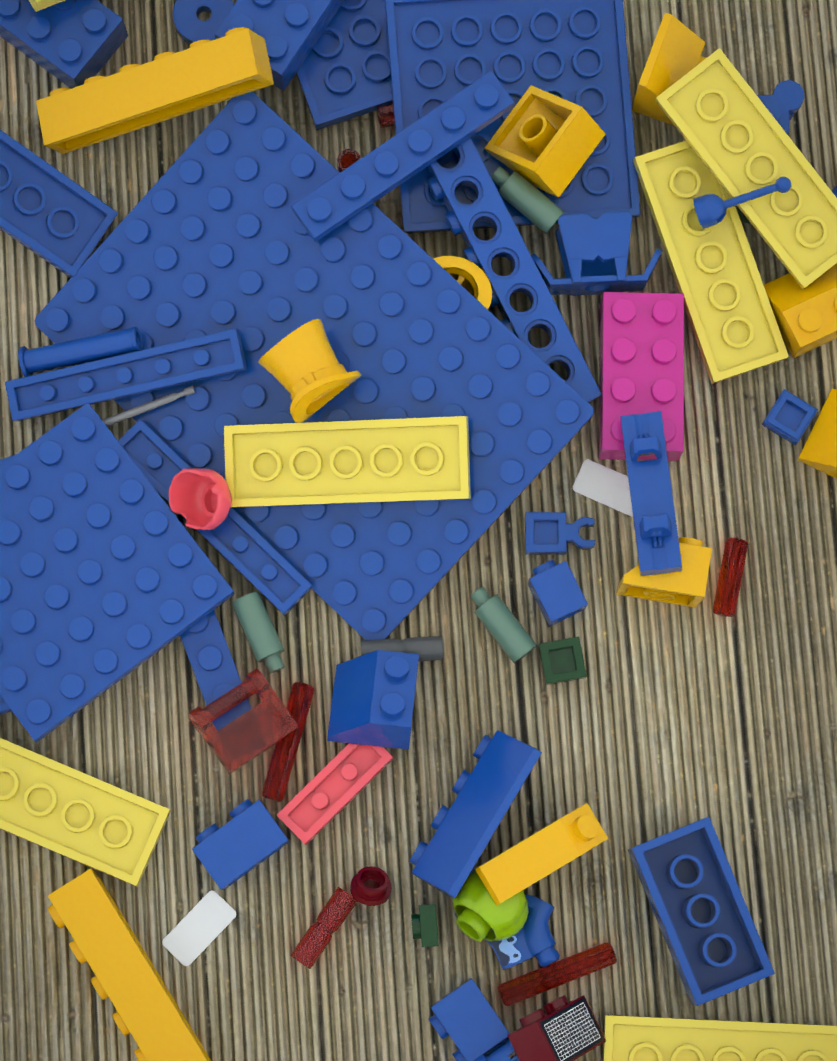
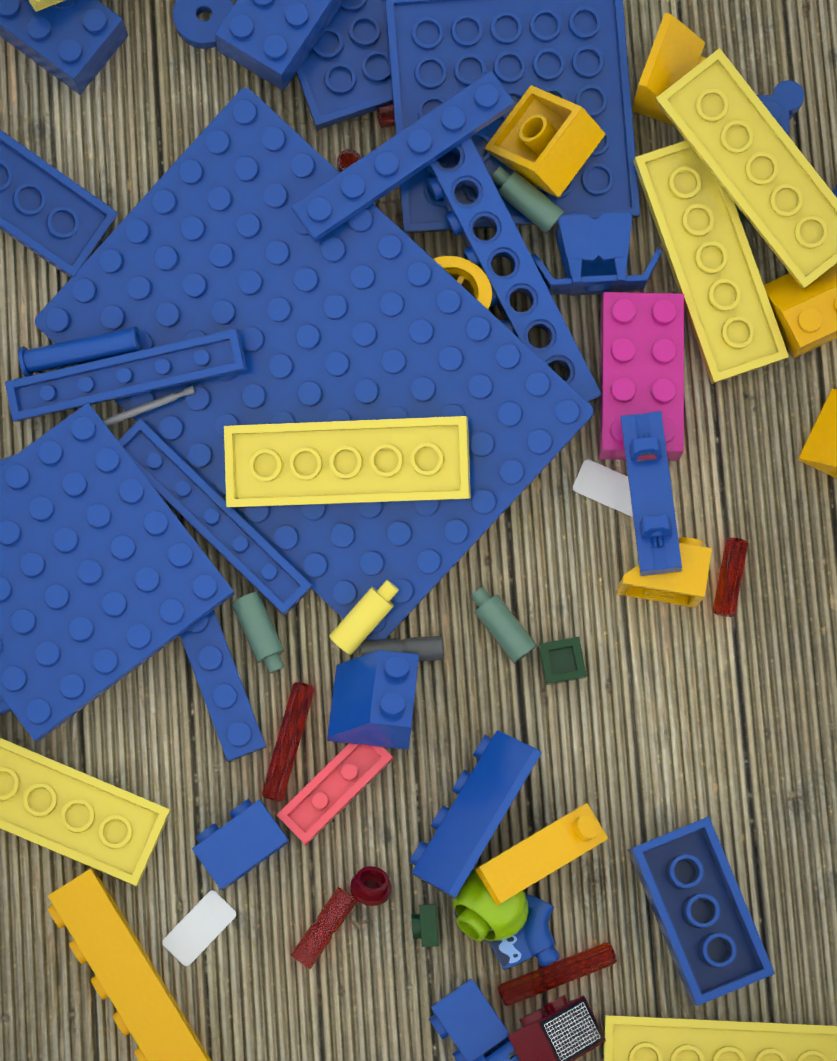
yellow brick [36,27,274,154] -> none
coral hair [169,468,232,530] -> none
clear red plate [188,669,299,775] -> none
yellow hat [258,319,362,423] -> none
blue plate [525,512,595,555] -> none
blue brick [528,560,588,627] -> none
blue hinge [693,177,791,229] -> none
blue tile [762,389,818,446] -> none
none -> light yellow cylinder [329,580,399,655]

